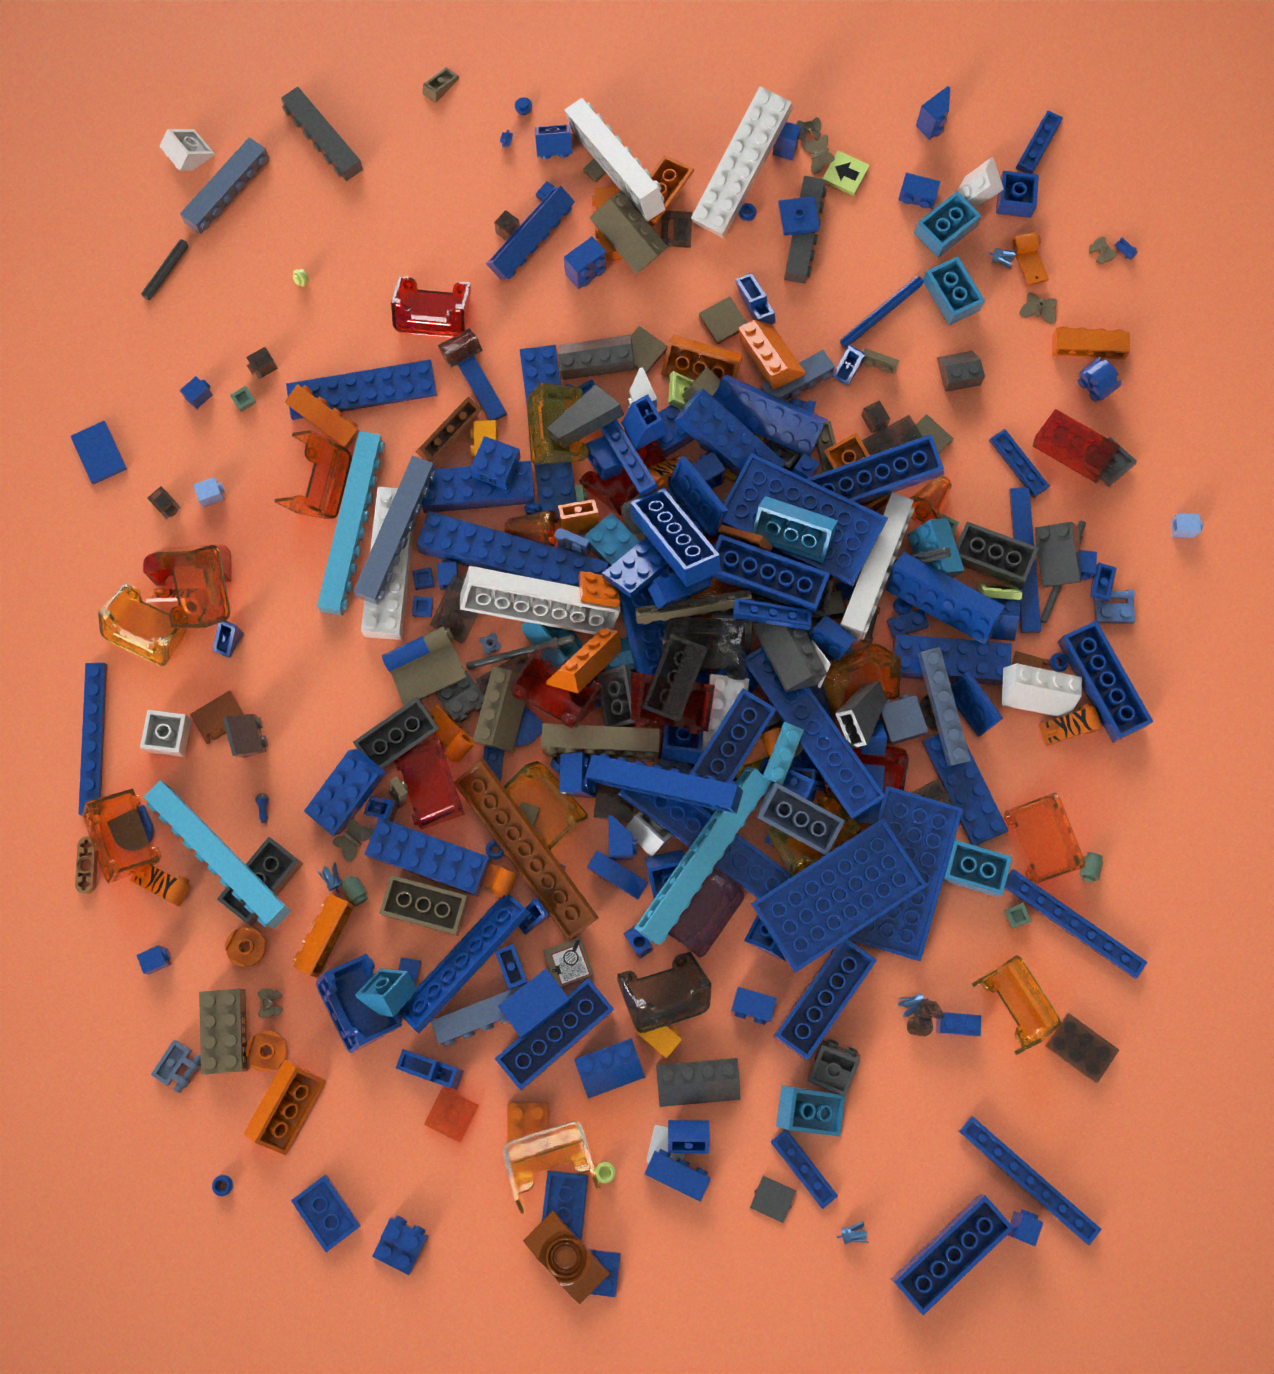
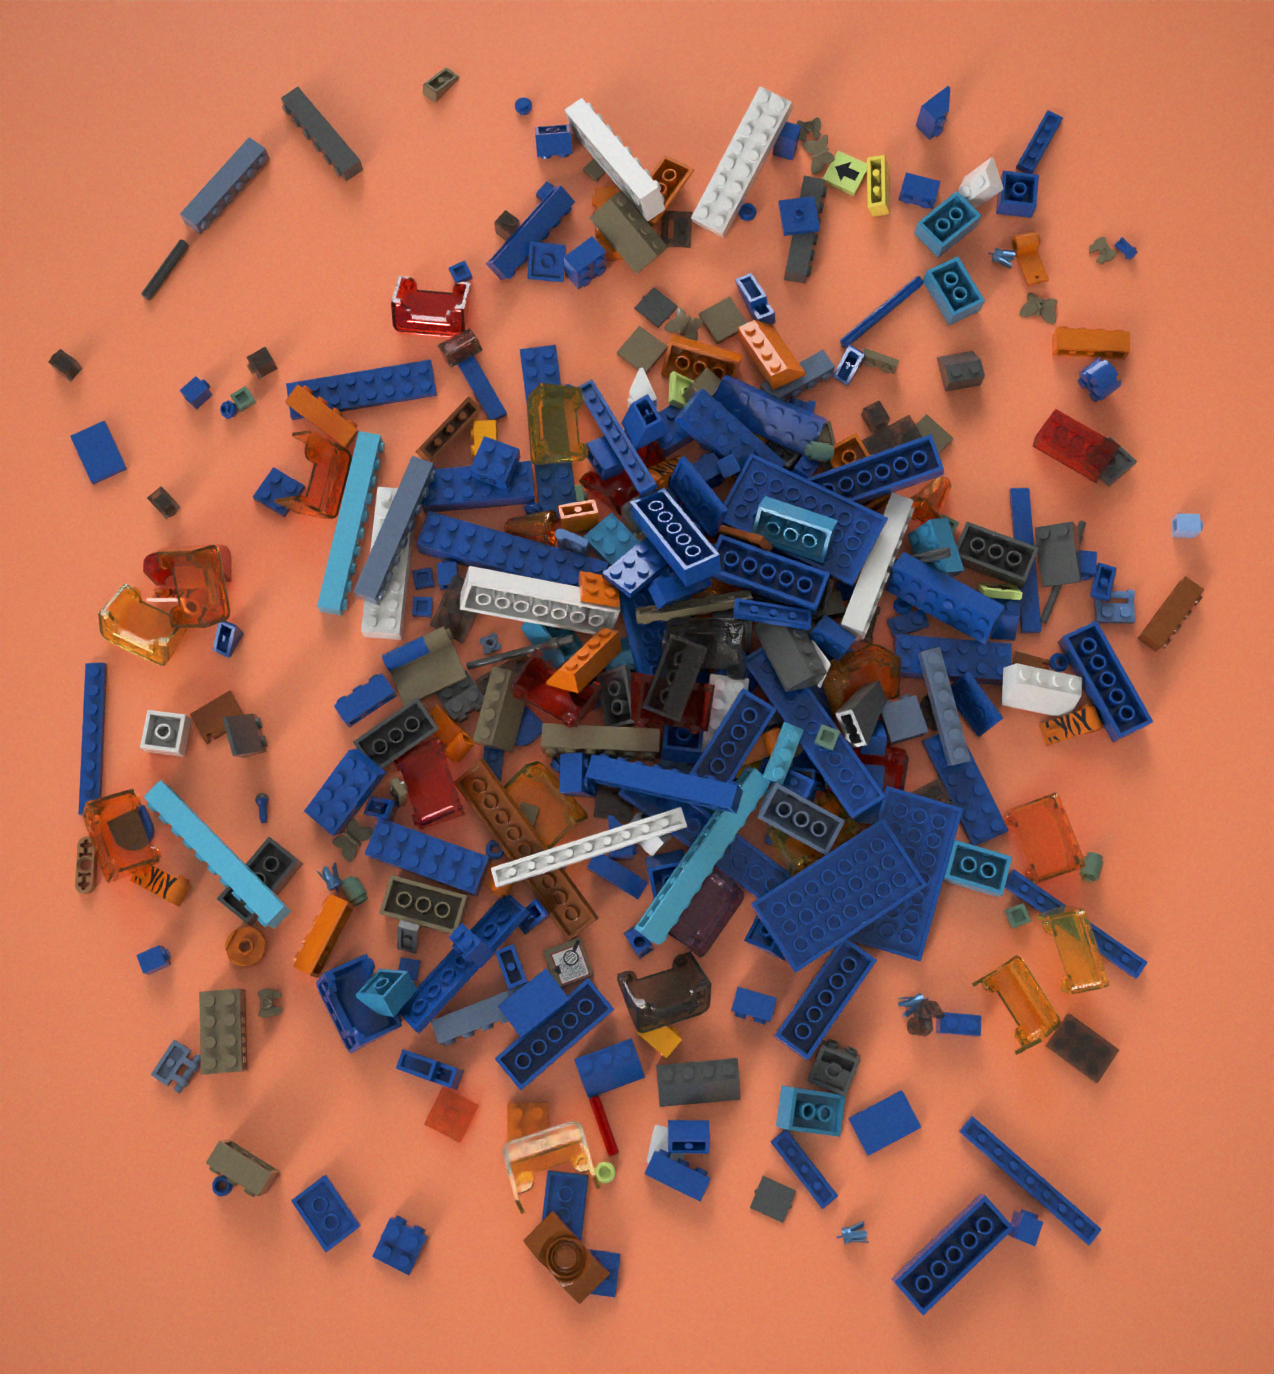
white slope [159,129,215,171] -> none
light blue brick [193,477,225,507] -> none
orange slope [243,1059,326,1155] -> none
orange plate [246,1030,288,1072] -> none
yellowish green plate [292,269,309,287] -> none
blue plate [500,129,513,147] -> none
dark grey slope [547,384,624,448] -> none
dark grey slope [558,334,635,380] -> none
blue tile [989,429,1050,498] -> none
none -> clear smoke brick [48,349,83,382]
none -> dark tan brick [206,1139,280,1197]
none -> blue plate [220,400,237,419]
none -> blue plate [253,467,305,518]
none -> blue brick [333,673,397,728]
none -> dark grey plate [397,920,420,954]
none -> blue plate [448,260,473,286]
none -> blue brick [448,923,495,968]
none -> white plate [491,807,688,888]
none -> blue plate [527,241,566,282]
none -> red axle [589,1096,619,1156]
none -> dark grey piece [634,287,678,328]
none -> dark tan piece [664,307,703,341]
none -> blue tile [716,453,741,479]
none -> sand green brick [805,441,834,462]
none -> sand green plate [815,724,840,751]
none -> blue tile [848,1090,922,1156]
none -> light yellow brick [867,155,890,217]
none -> clear yellow windscreen [1037,905,1109,994]
none -> dark orange brick [1137,576,1204,652]

